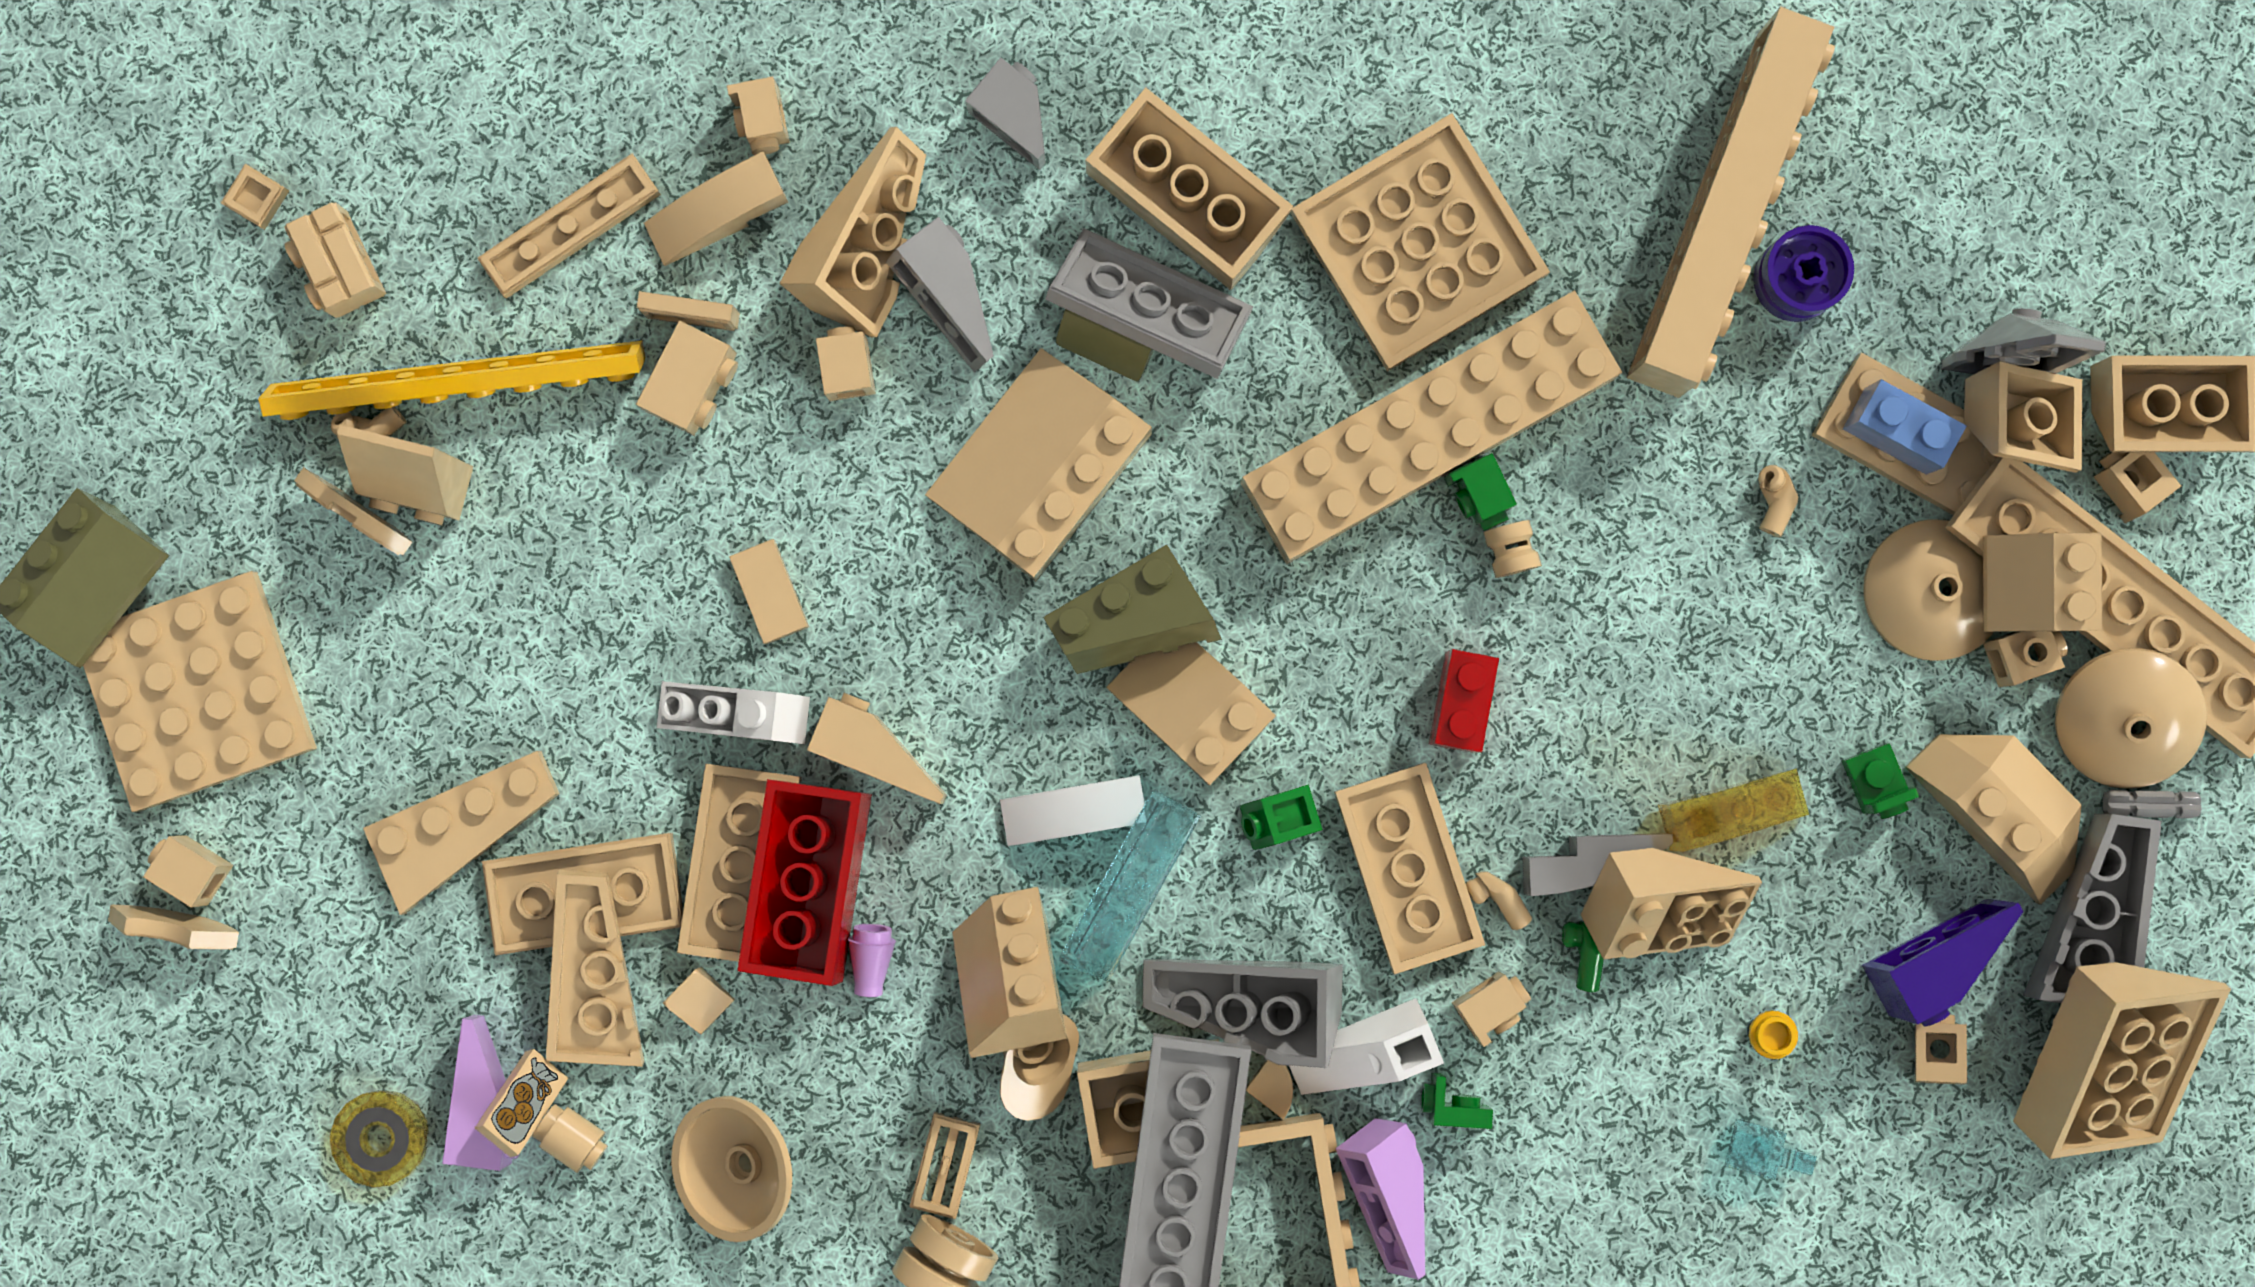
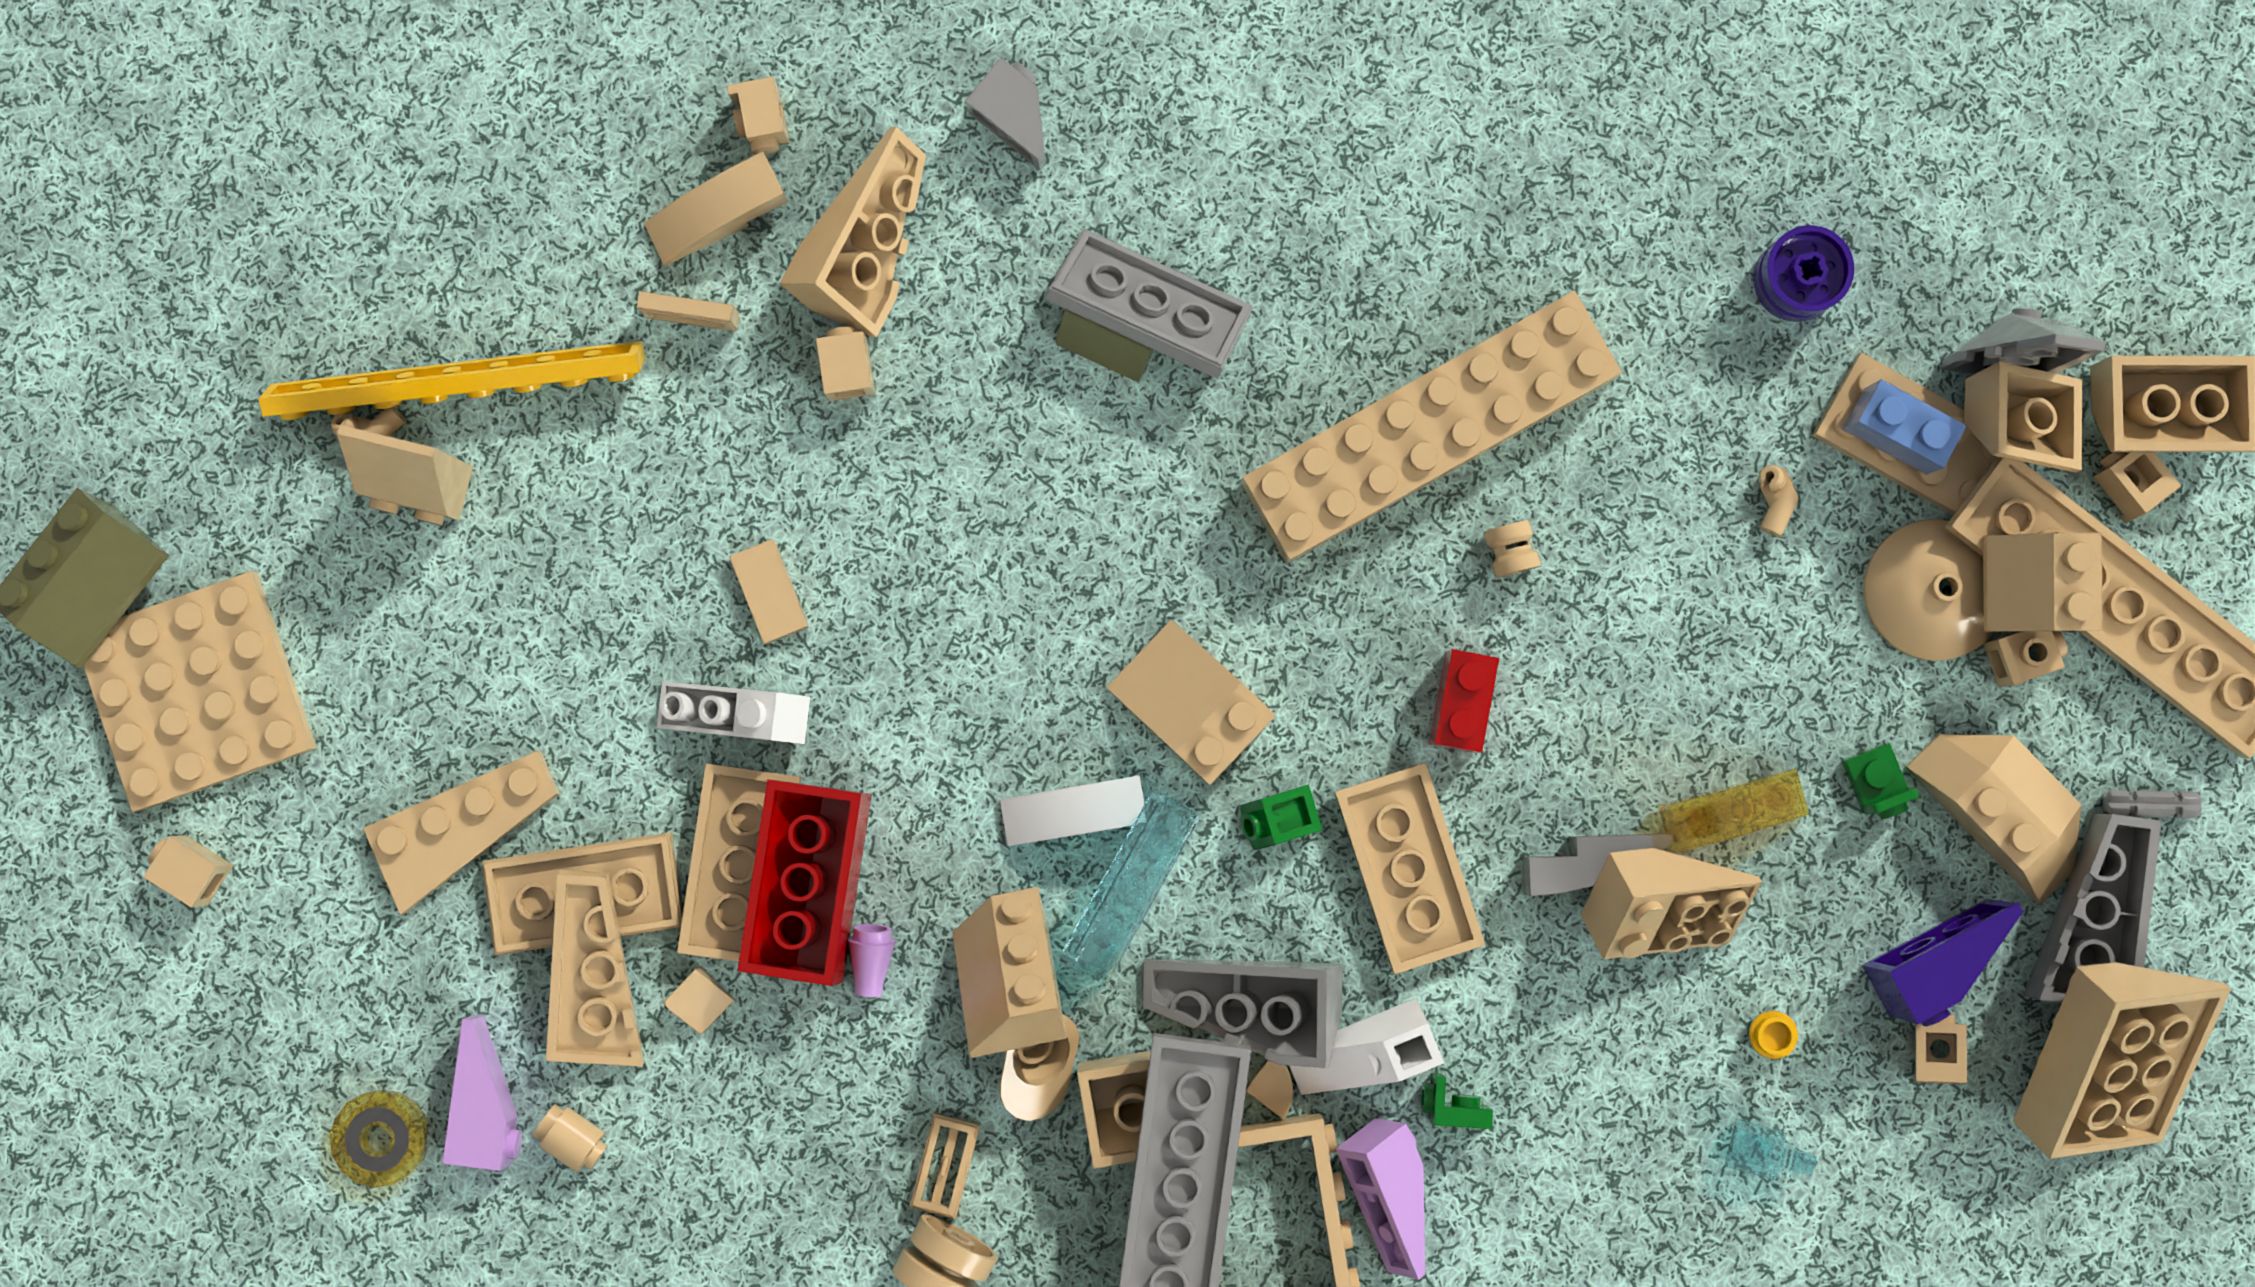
tan tile [108,904,239,950] -> none
tan tile [221,164,289,230] -> none
tan brick [284,202,387,318] -> none
tan tile [294,467,412,555] -> none
tile [475,1049,568,1157] -> none
tan tile [477,153,661,299] -> none
tan brick [636,320,738,436] -> none
tan dish [671,1096,792,1242] -> none
tan slope [807,693,947,804] -> none
light grey slope [886,217,994,373] -> none
tan slope [925,348,1152,582] -> none
olive wedge [1043,544,1222,674] -> none
tan slope [1085,87,1293,290] -> none
tan plate [1290,113,1550,371] -> none
green brick [1444,453,1517,532] -> none
tan brick [1451,971,1531,1047] -> none
tan arm [1466,871,1532,930] -> none
green arm [1562,920,1604,992] -> none
tan brick [1626,6,1835,398] -> none
tan dish [2055,648,2207,789] -> none

